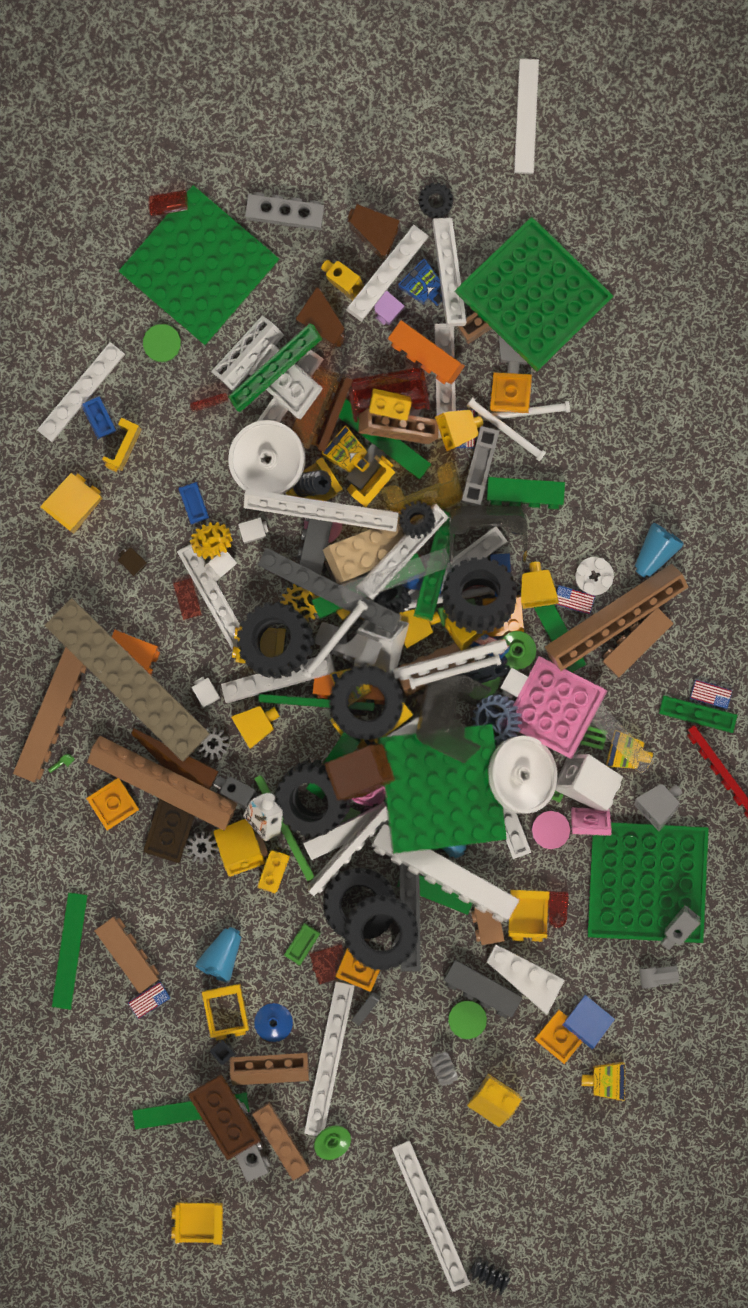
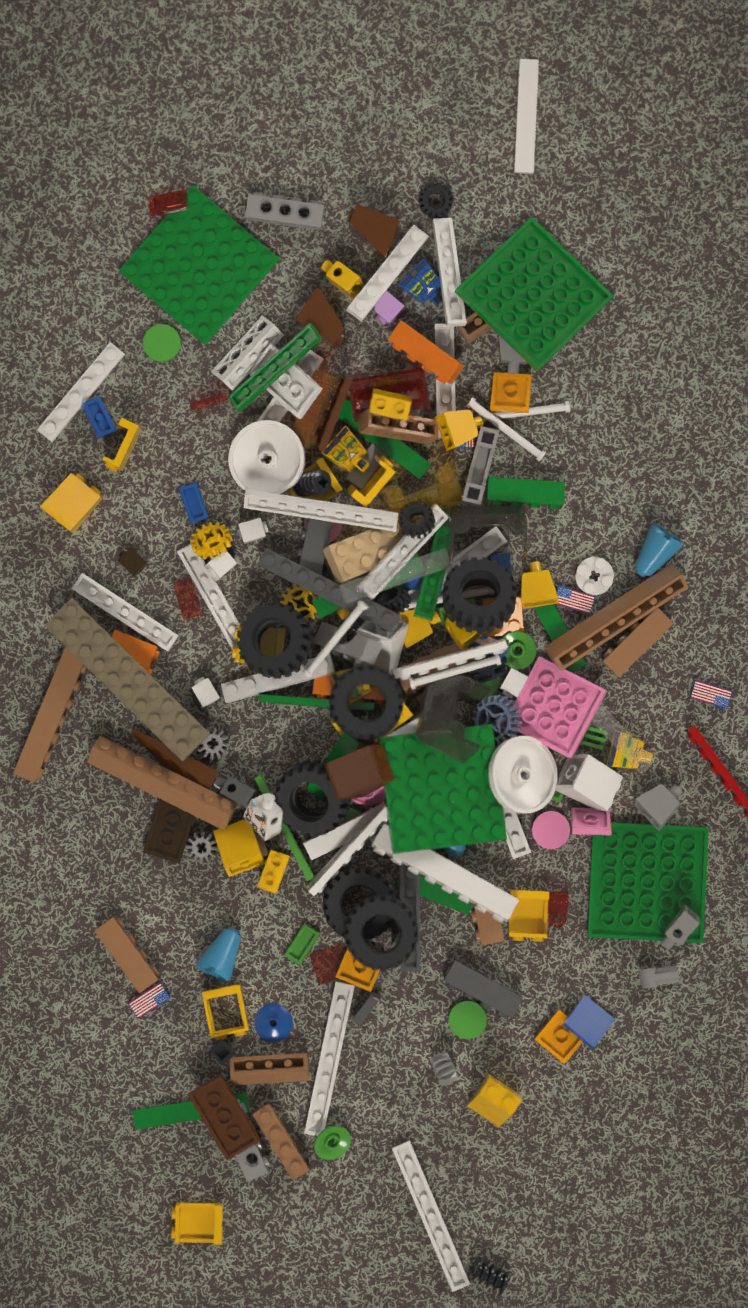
bright green hand [48,754,75,773] -> none
green tile [52,892,88,1010] -> none
light orange plate [86,778,140,831] -> none
yellow torso [231,706,280,749] -> none
white wedge [486,944,565,1015] -> none
yellow torso [581,1062,625,1101] -> none
green tile [658,695,738,733] -> none
none -> white plate [72,573,178,652]

